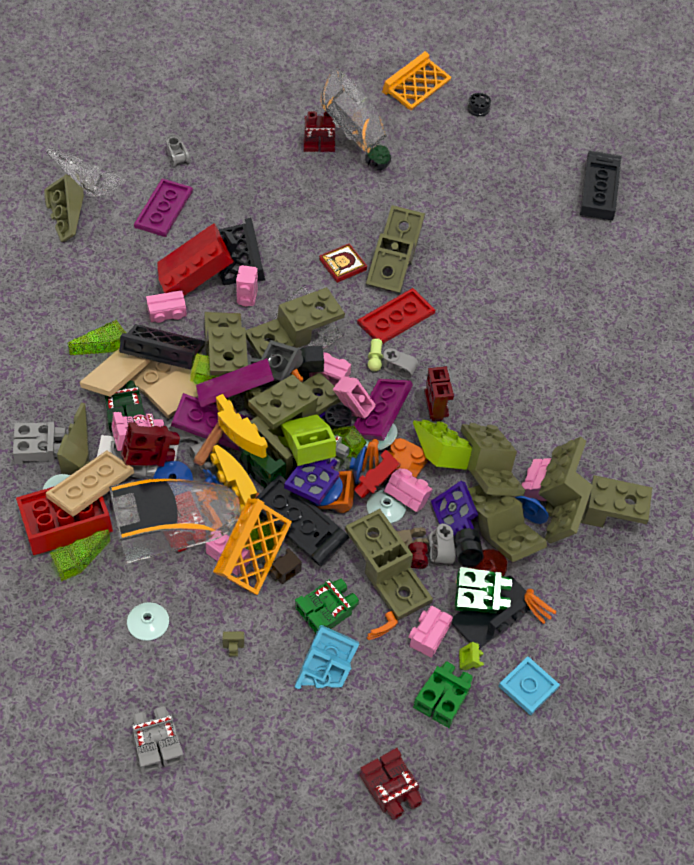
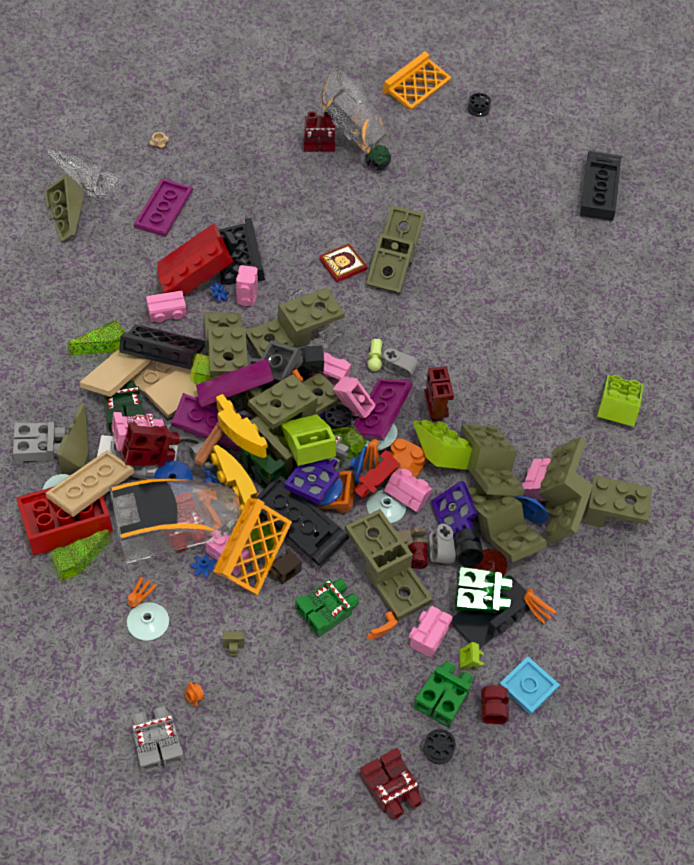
light grey piece [166,134,190,167] -> none
medium azure slope [295,625,359,689] -> none
red tile [357,288,436,344] -> none
none -> orange piece [128,577,157,607]
none -> tan plate [150,132,169,148]
none -> orange plate [184,682,204,707]
none -> blue plant [190,554,216,578]
none -> blue plant [209,281,229,303]
none -> black wheel [423,729,456,765]
none -> dark red wheel [481,685,509,725]
none -> lime slope [597,375,644,427]

